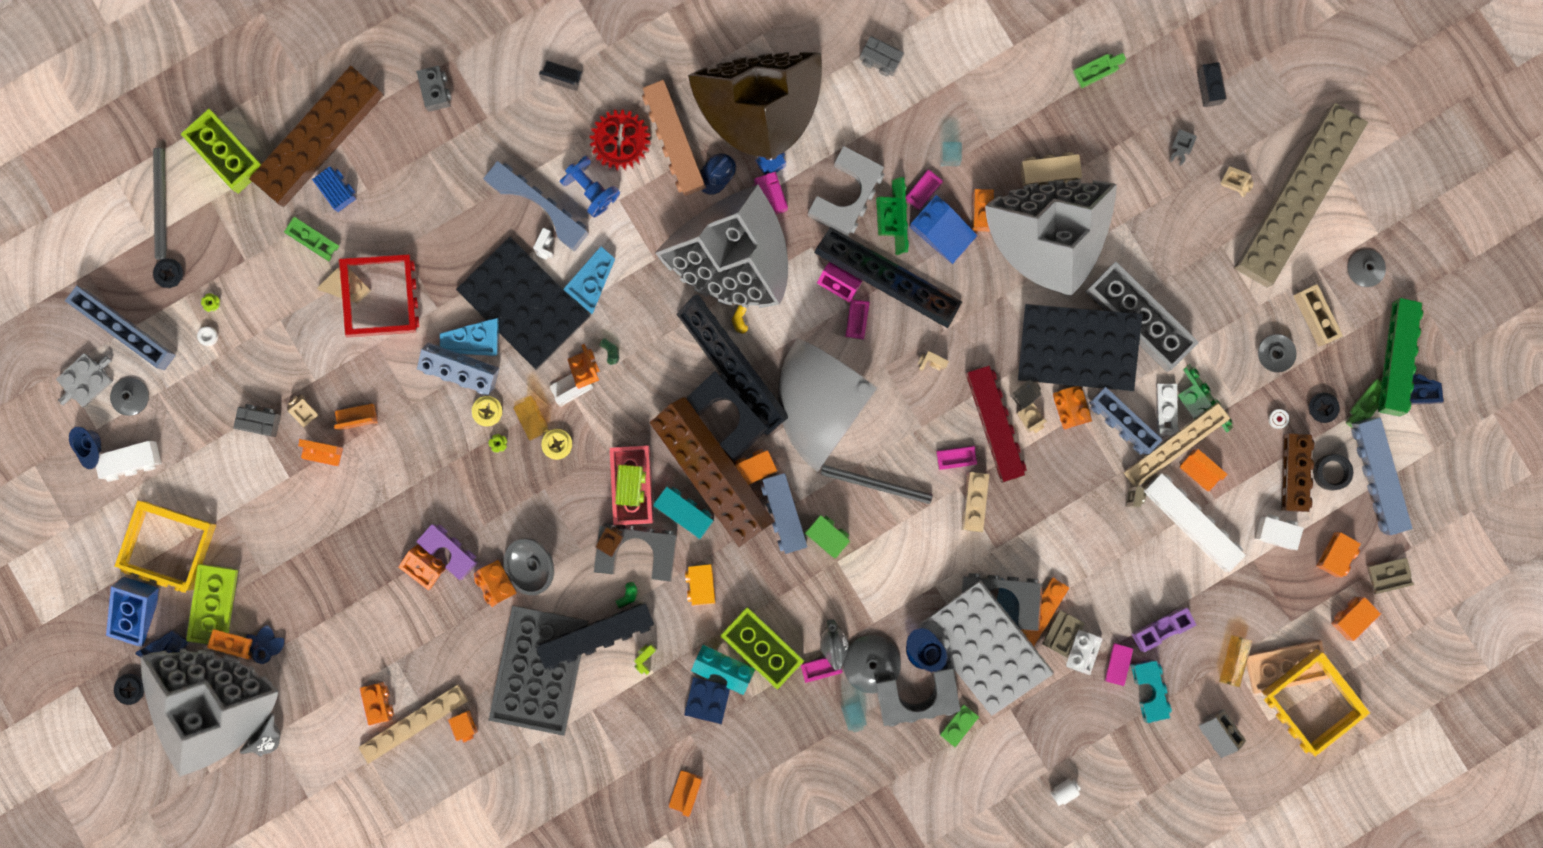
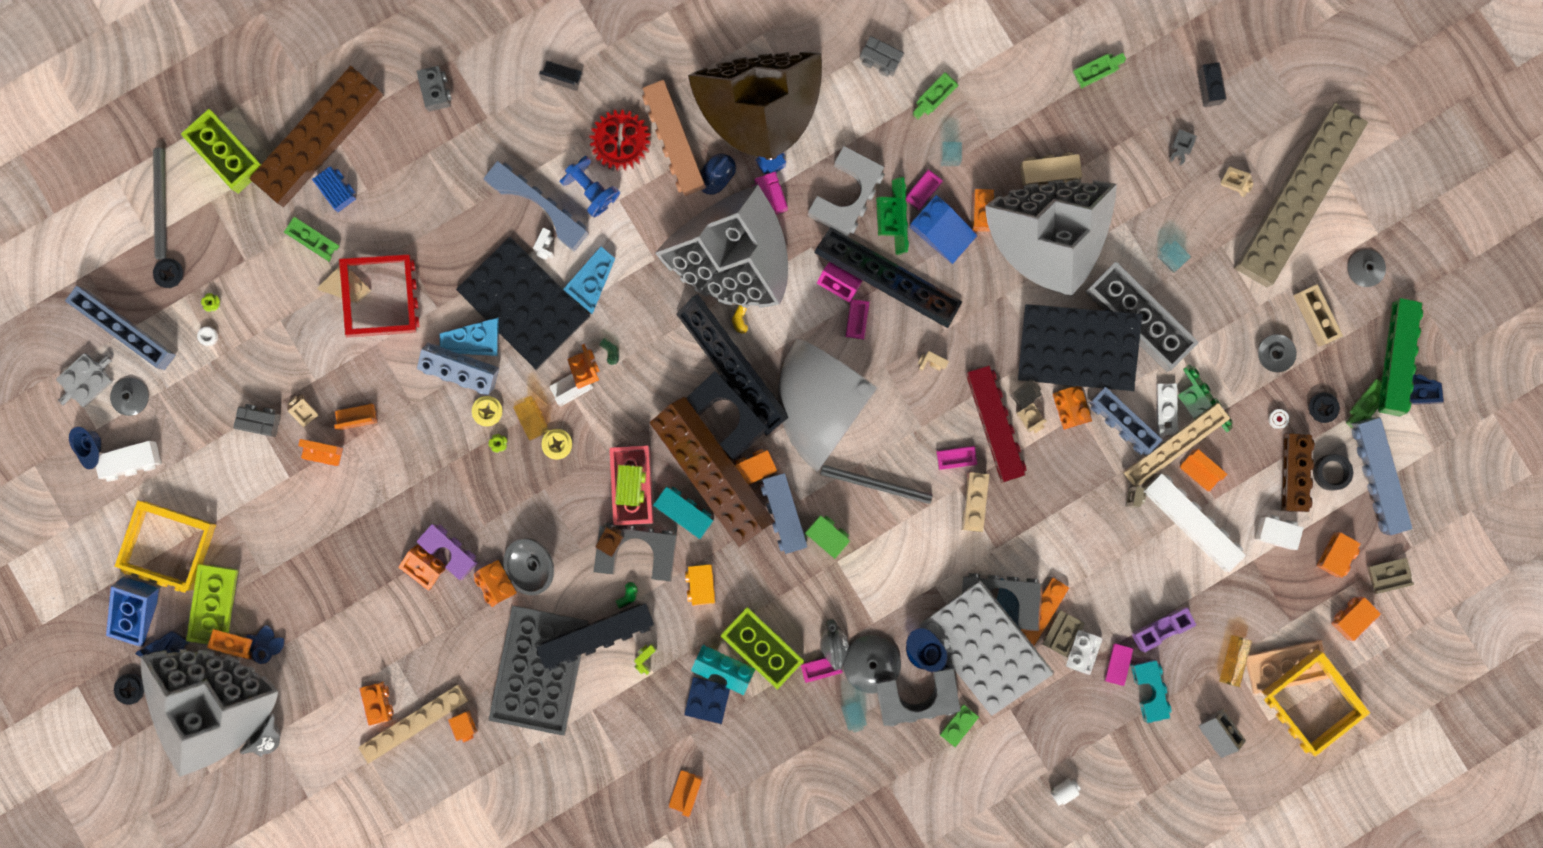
none -> bright green hinge [912,72,959,120]
none -> clear light blue brick [1158,241,1191,273]

